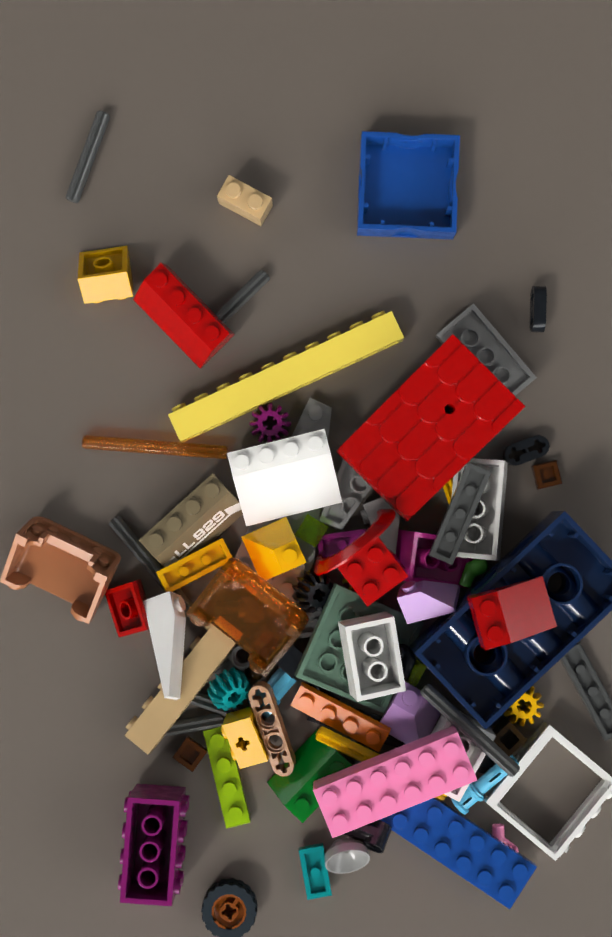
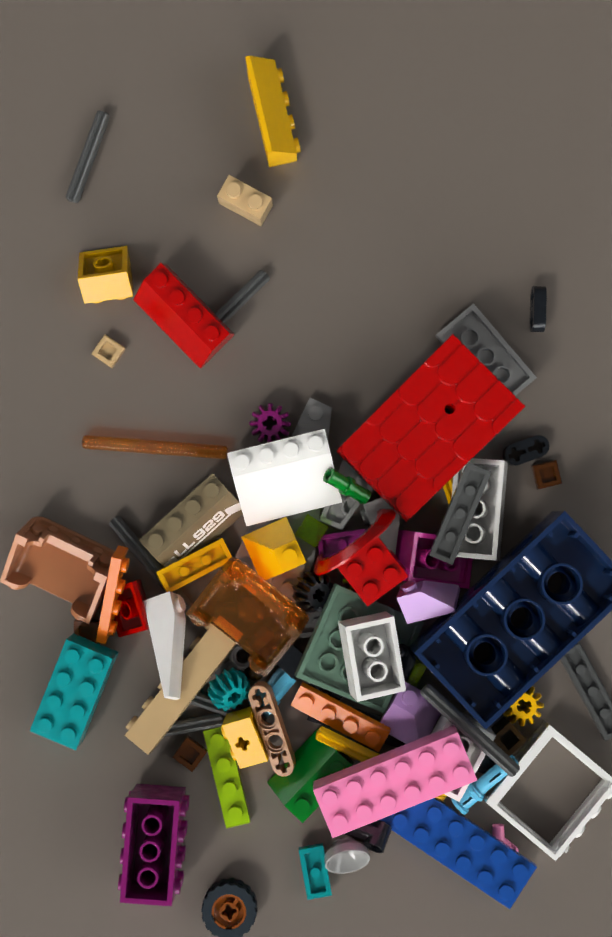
light yellow brick [168,311,404,443] -> none
blue tile [357,131,460,240] -> none
bright green arm [459,559,488,589] -> none
red slope [467,576,557,650] -> none
none -> teal brick [30,633,119,750]
none -> reddish brown plate [74,619,100,644]
none -> tan tile [91,334,126,369]
none -> orange plate [96,545,130,644]
none -> yellow slope [245,56,301,167]
none -> green pin [323,468,371,504]

